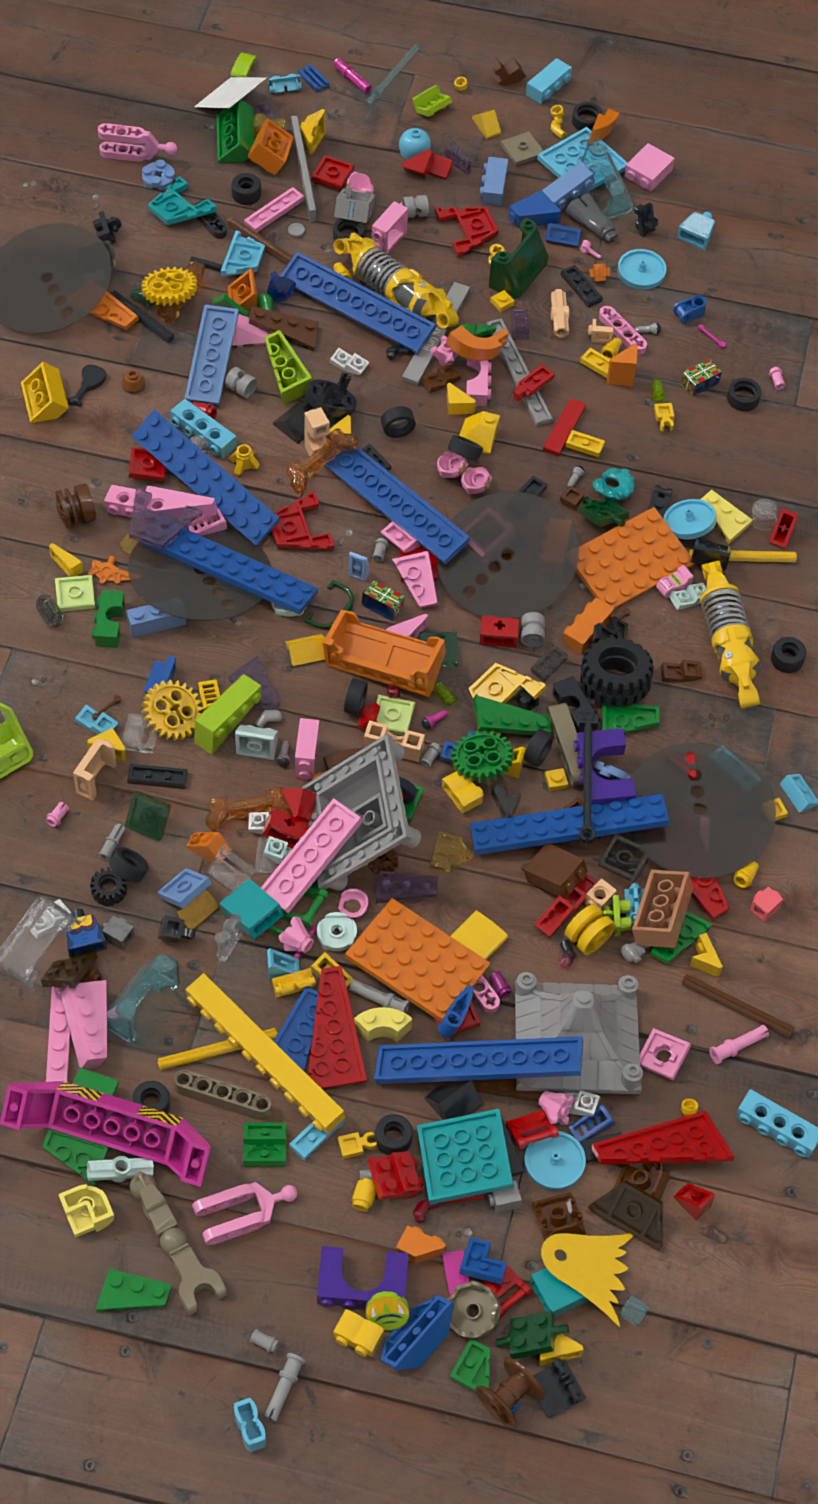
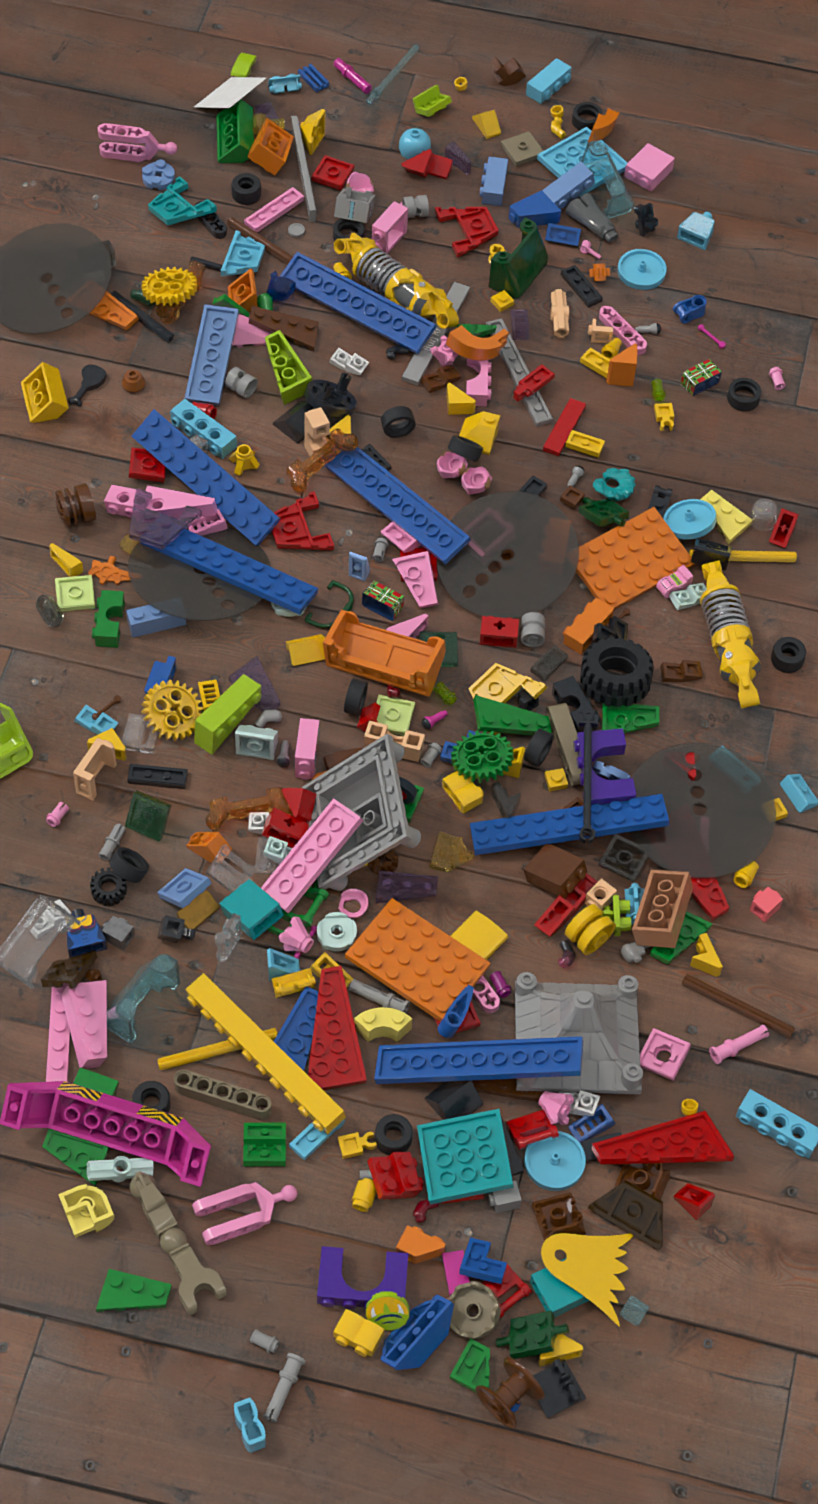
black hips [92,211,122,244] -> none

